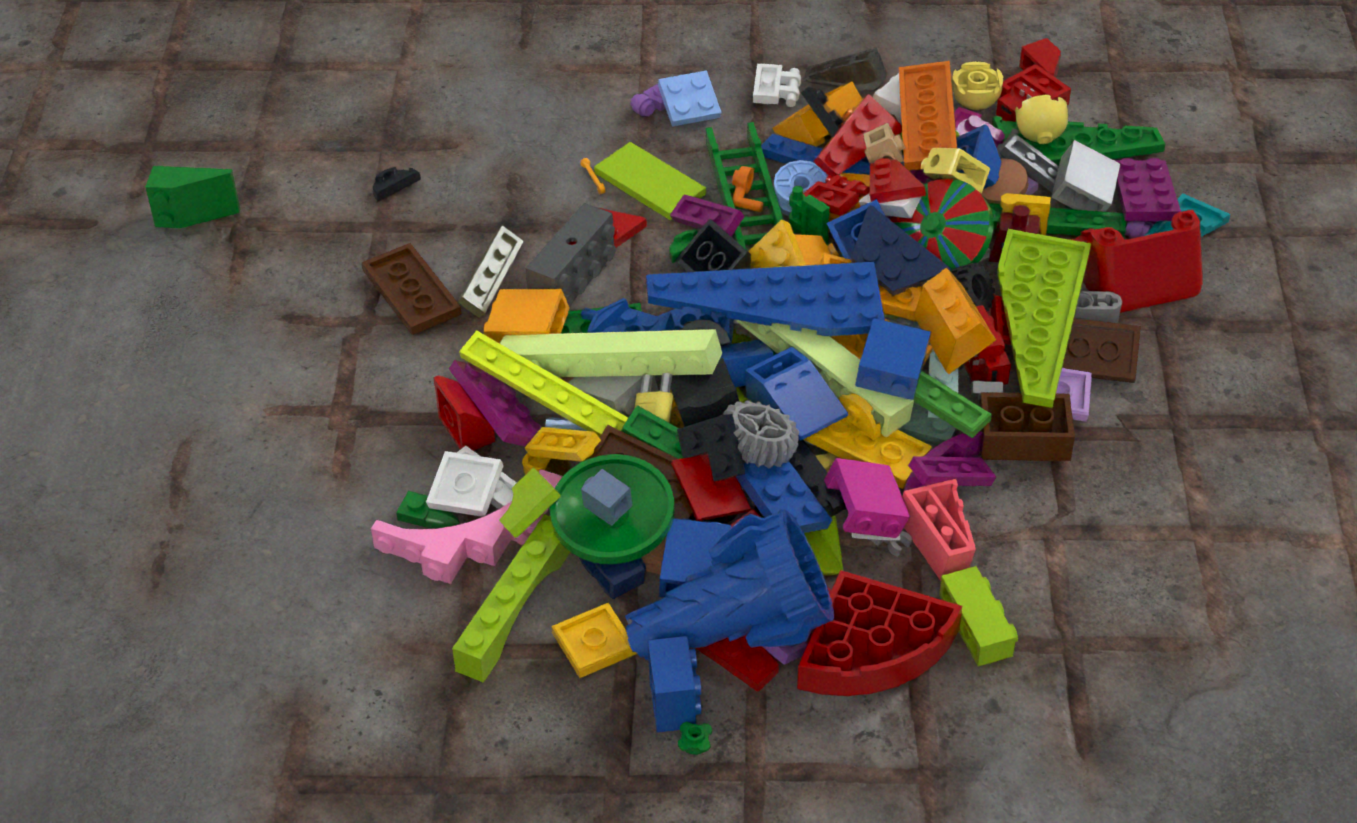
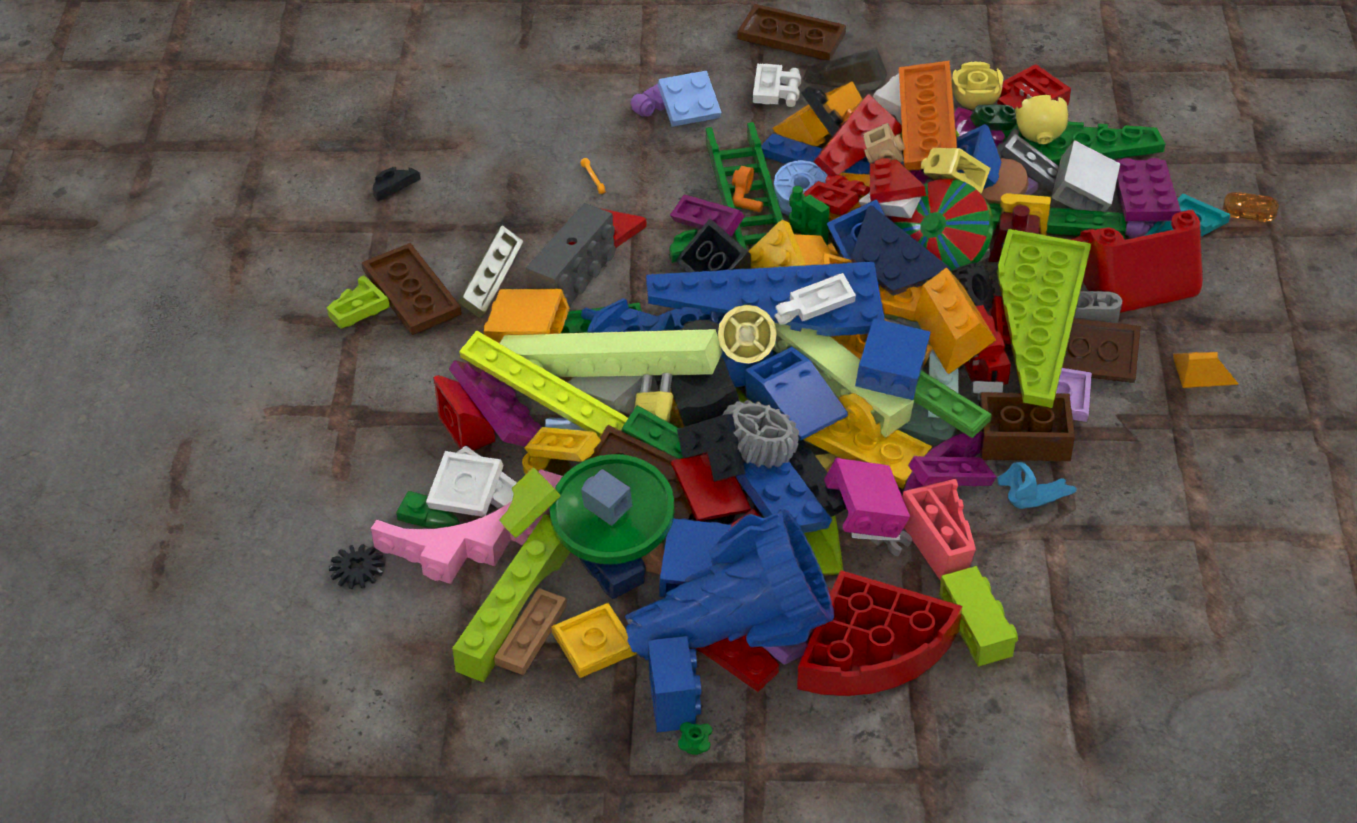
green slope [145,166,240,228] -> none
lime tile [594,142,706,220] -> none
red slope [1019,38,1061,78] -> none
none -> lime wing [326,275,390,329]
none -> black gear [329,544,385,589]
none -> medium nougat plate [494,588,567,676]
none -> light yellow cylinder [718,305,777,364]
none -> reddish brown plate [737,4,846,61]
none -> white plate [775,273,856,325]
none -> dark green plate [970,105,1017,131]
none -> dark azure hair [997,462,1076,509]
none -> light orange slope [1173,352,1239,388]
none -> clear orange plate [1223,192,1279,222]

